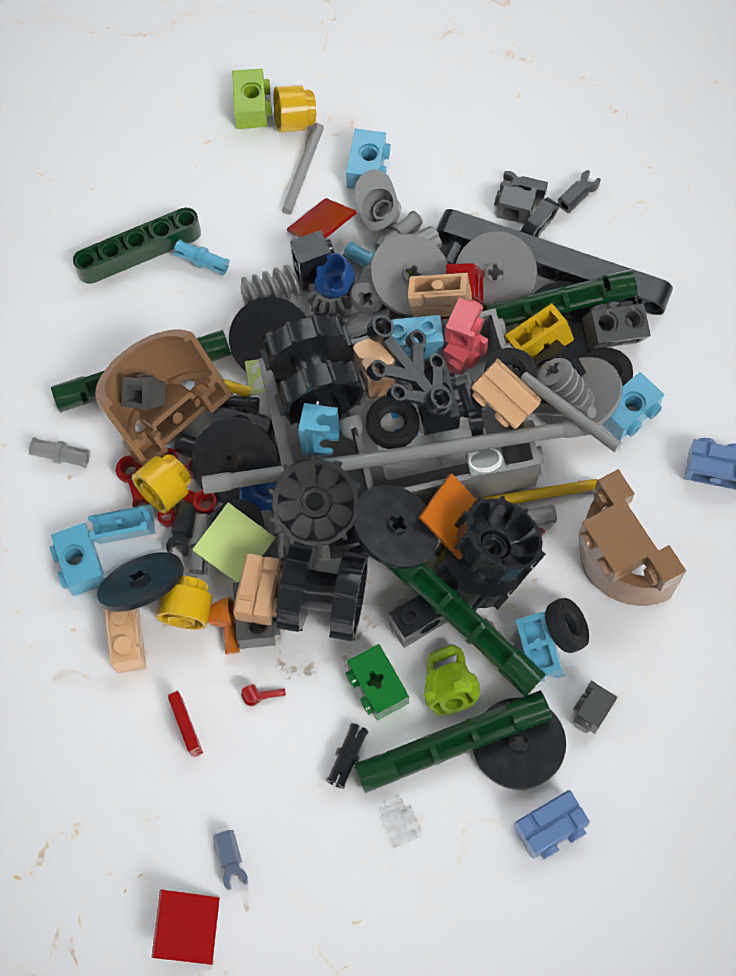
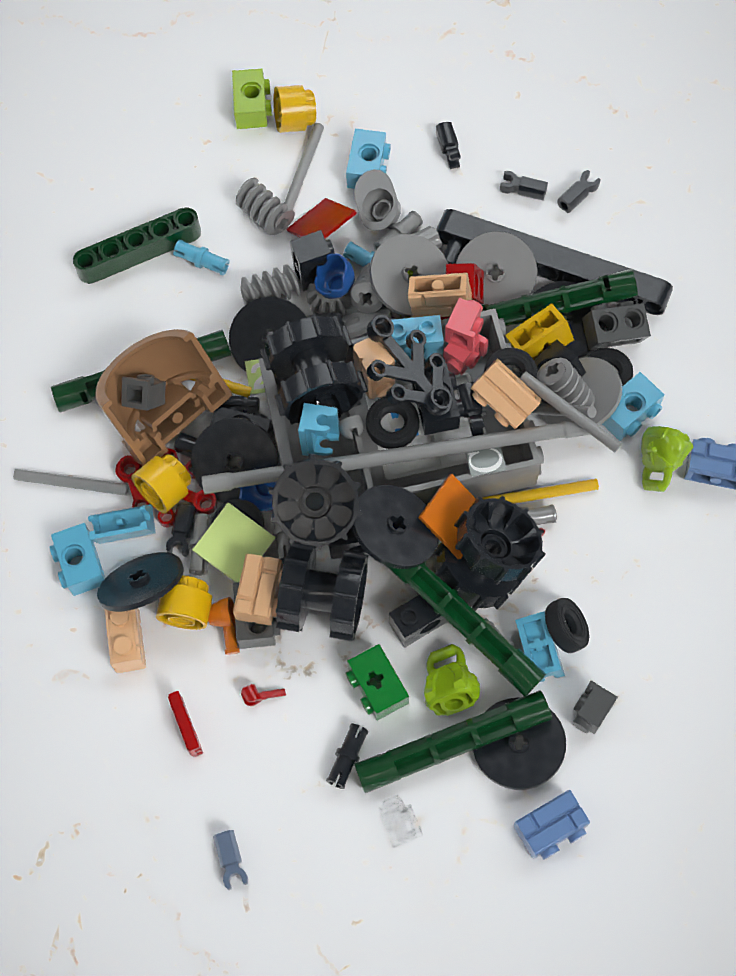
light grey pin [29,437,90,468] -> none
red piece [151,889,220,965] -> none
dark grey brick [494,185,537,224] -> none
beam [520,197,560,237] -> none
medium nougat piece [578,469,686,606] -> none
none -> light grey bar [13,469,129,496]
none -> light grey piece [235,178,295,235]
none -> black bar [435,122,461,169]
none -> lime piece [641,426,694,492]

